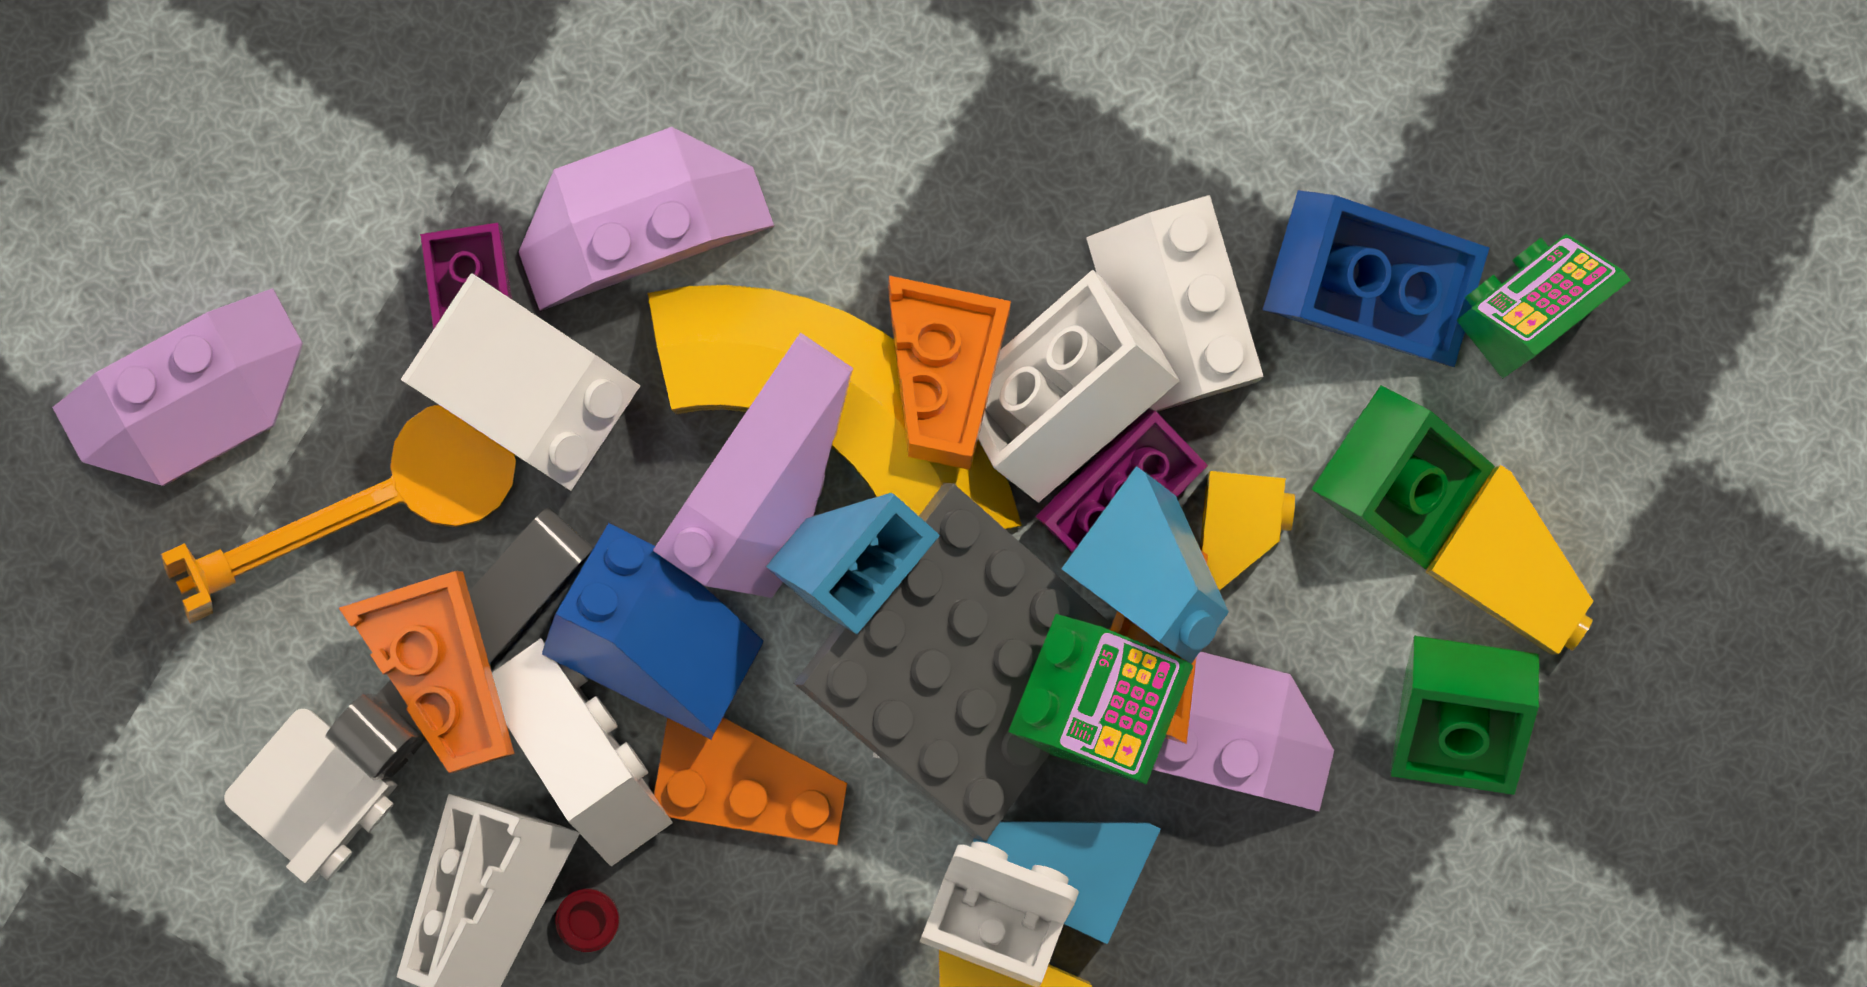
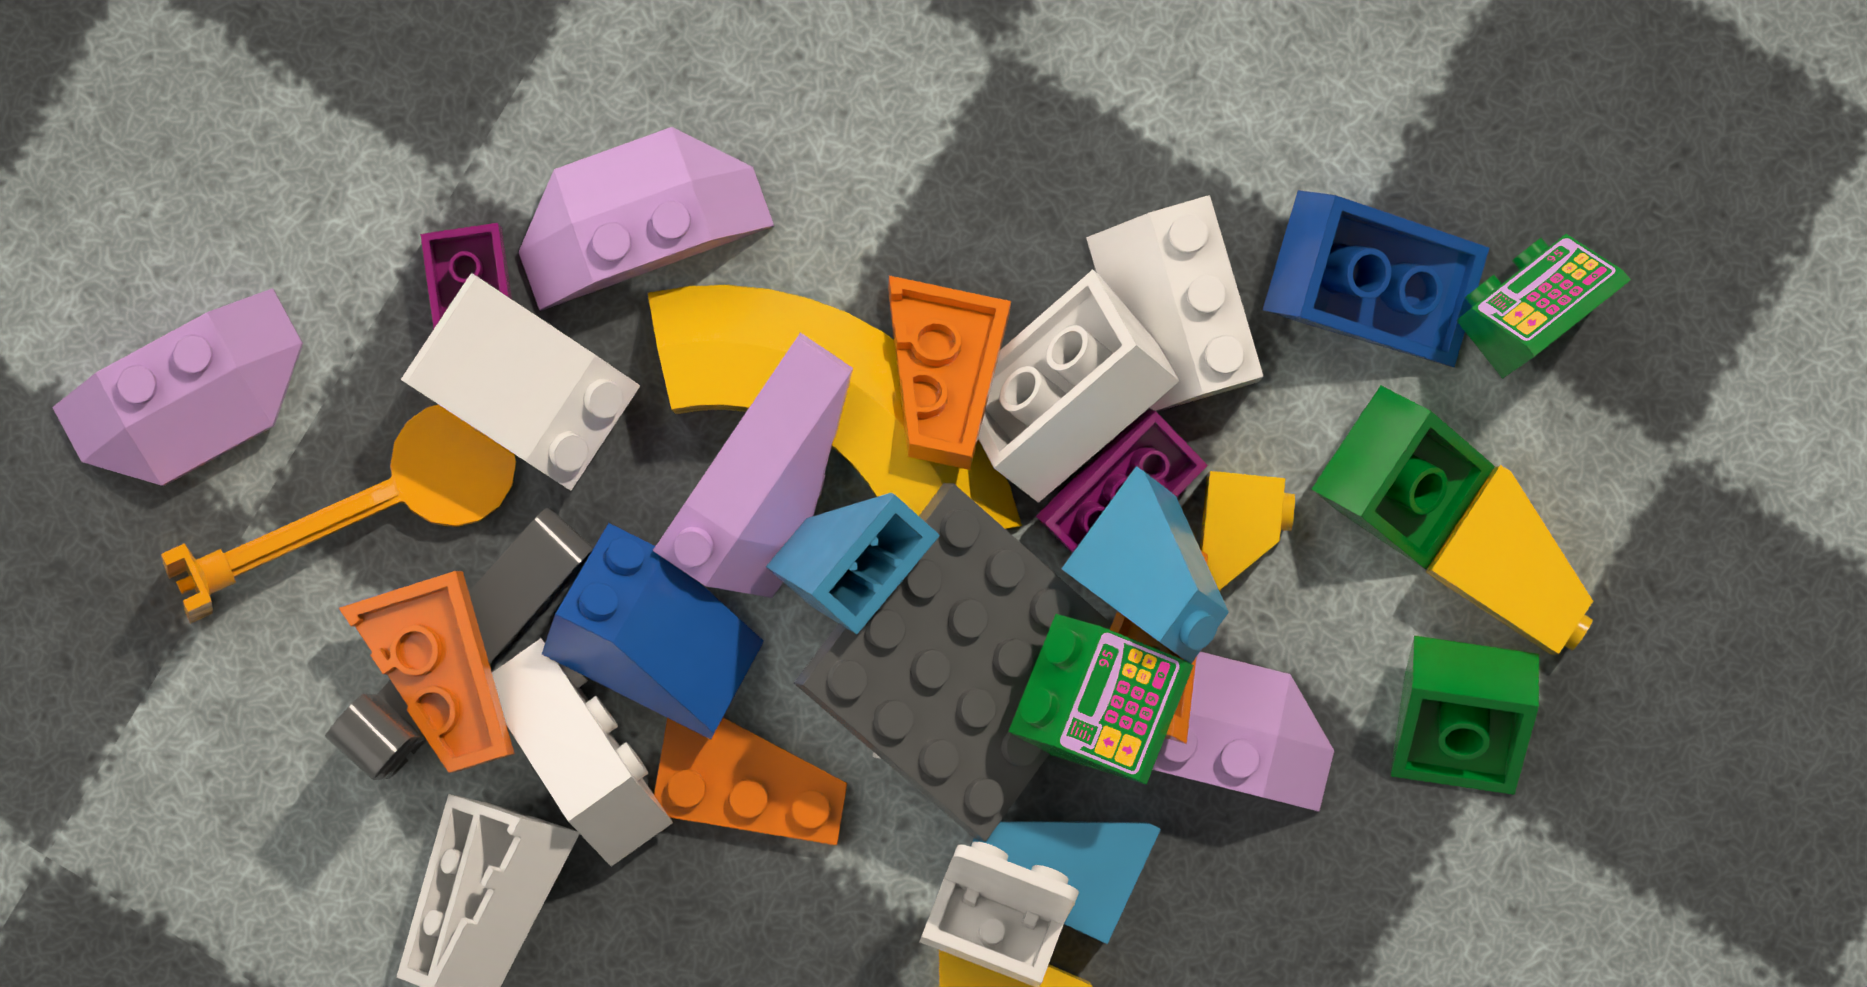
white bracket [224,709,398,883] -> none
dark red tile [556,888,620,952] -> none

